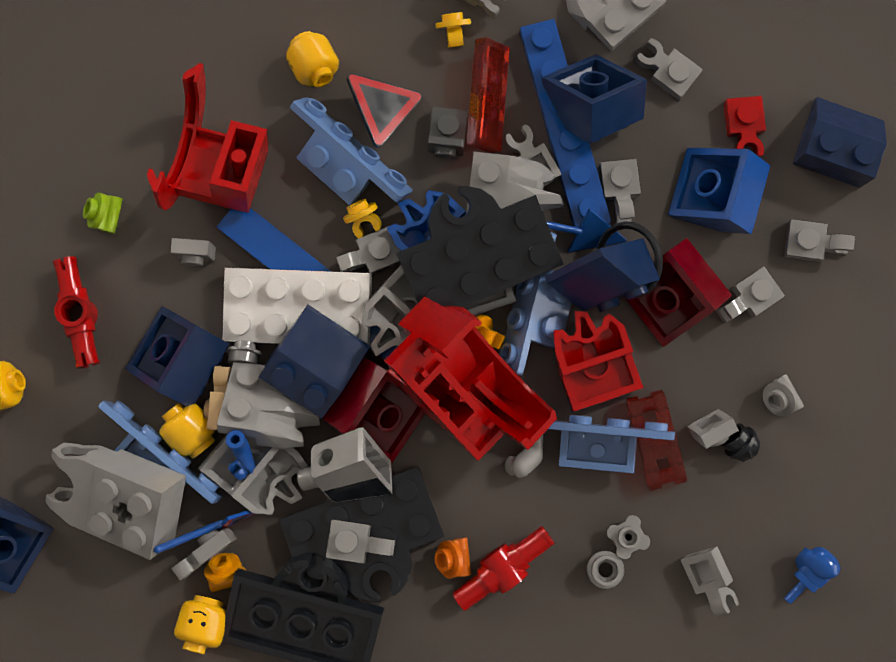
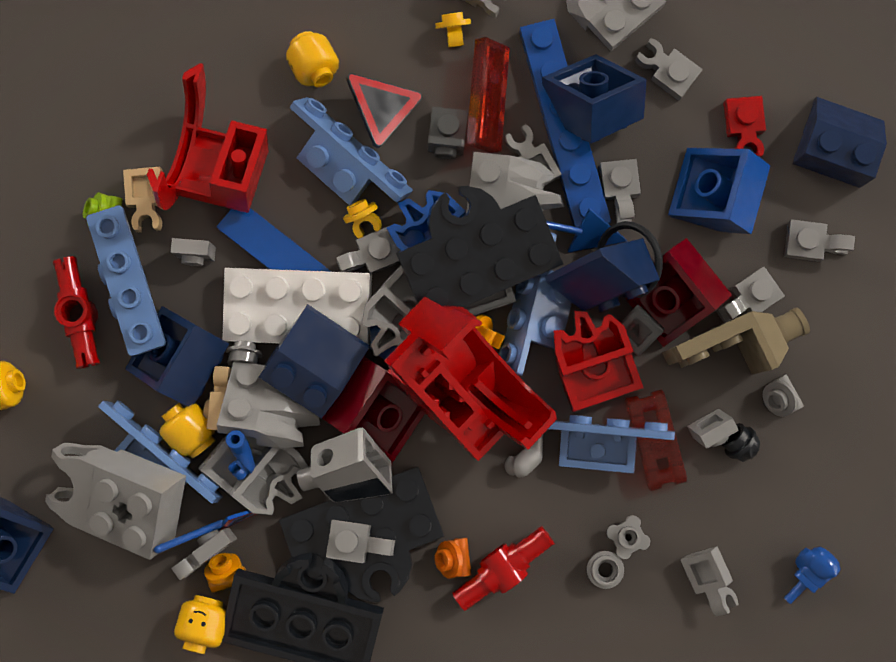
none -> medium blue bracket [86,205,166,356]
none -> tan plate [123,166,163,233]
none -> dark grey tile [621,304,665,357]
none -> dark tan plate [662,307,810,375]

